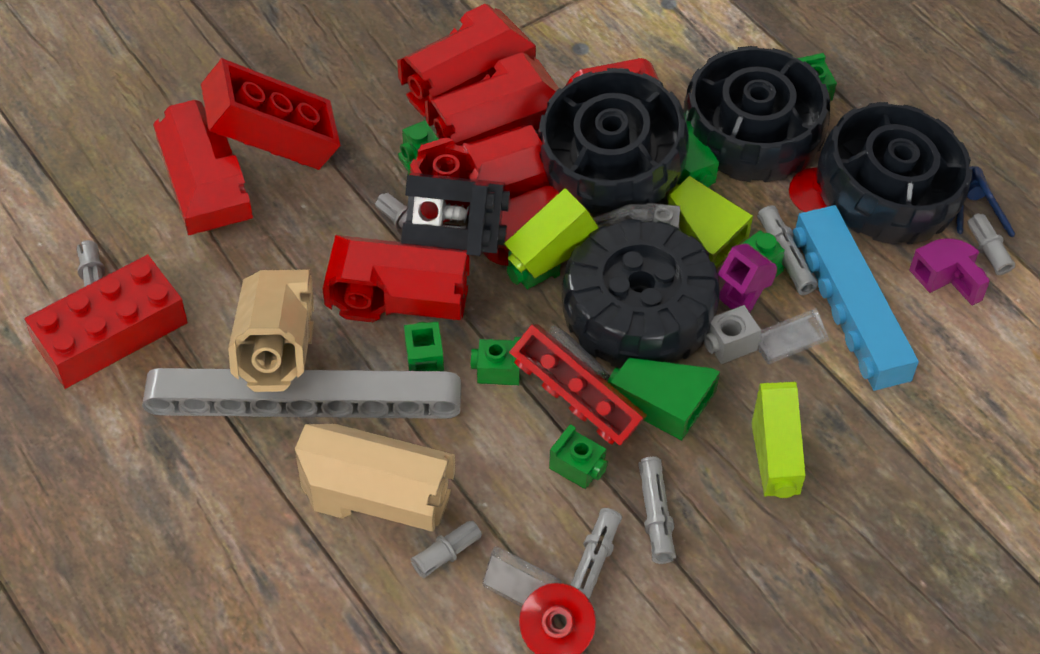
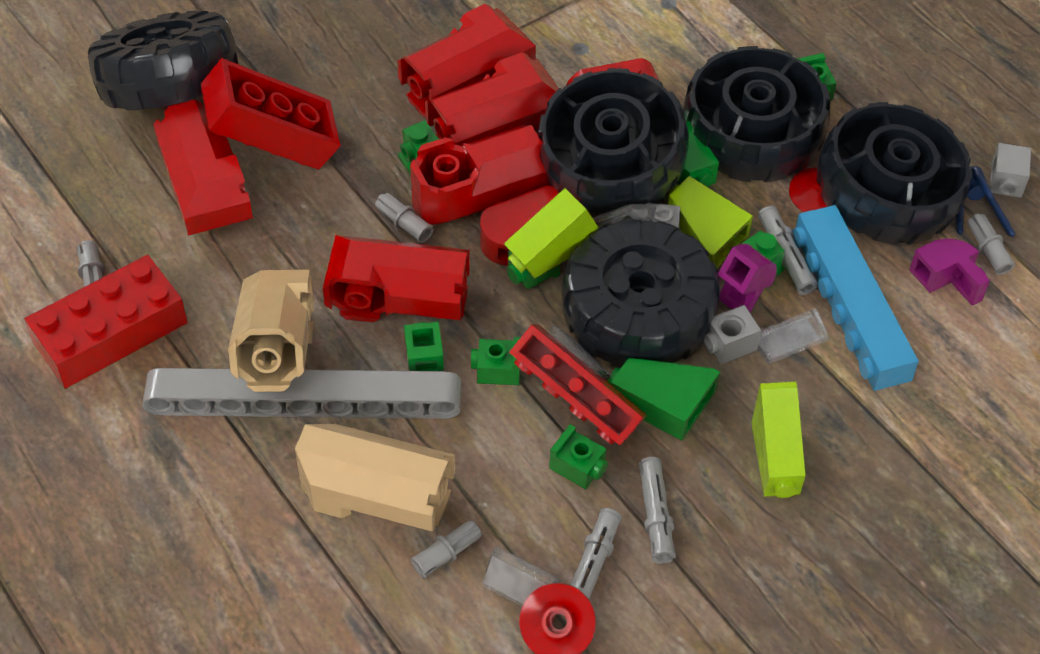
black brick [401,173,510,256] -> none
none -> black wheel [88,10,238,110]
none -> light grey brick [990,143,1031,198]

